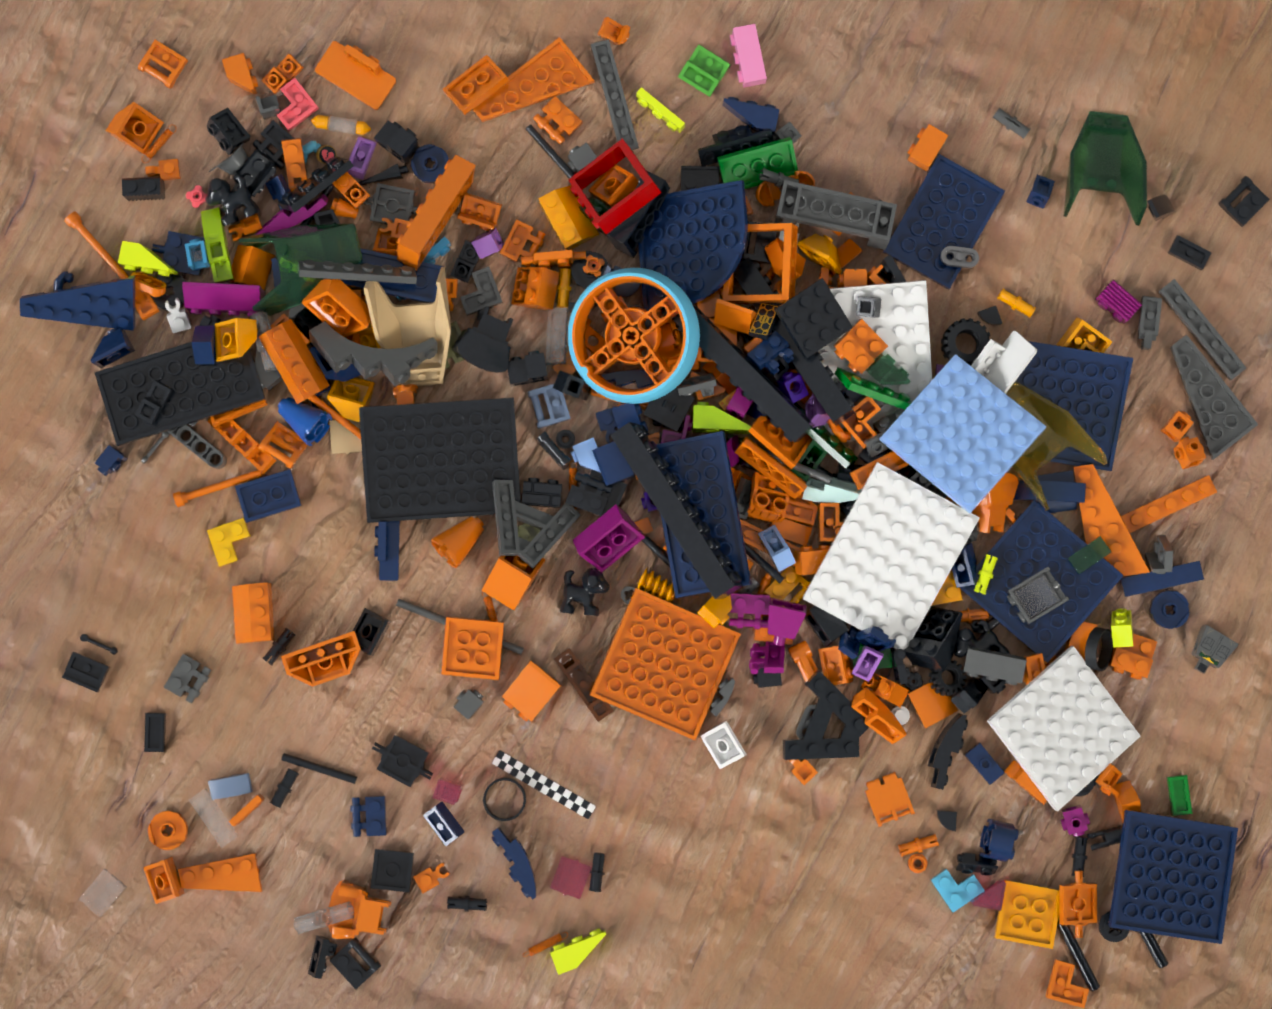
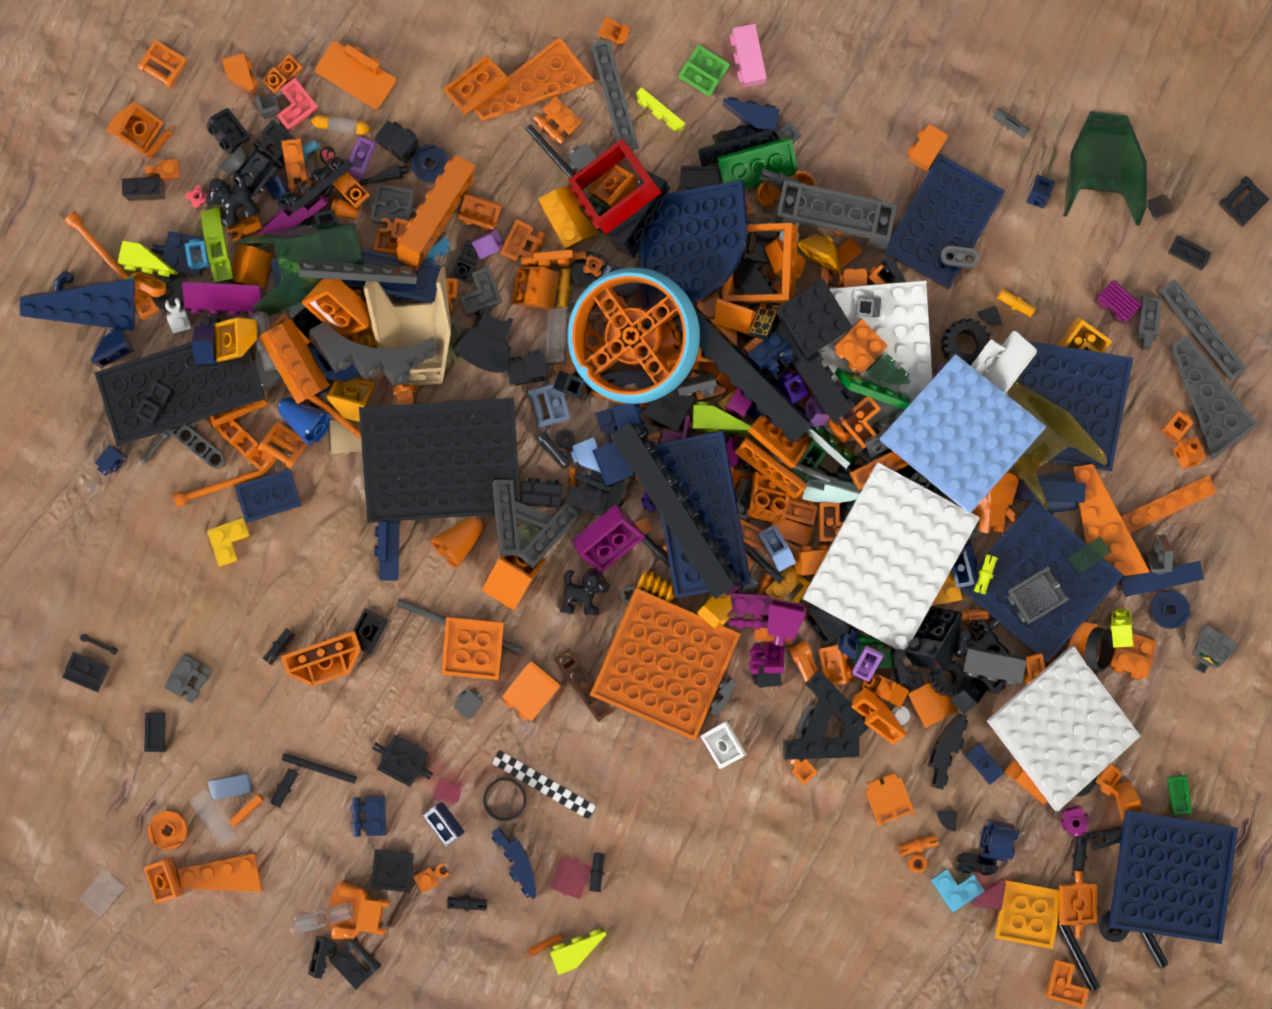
orange slope [232,582,275,644] -> none
orange piece [482,592,498,621] -> none
dark blue plate [853,626,896,652] -> none

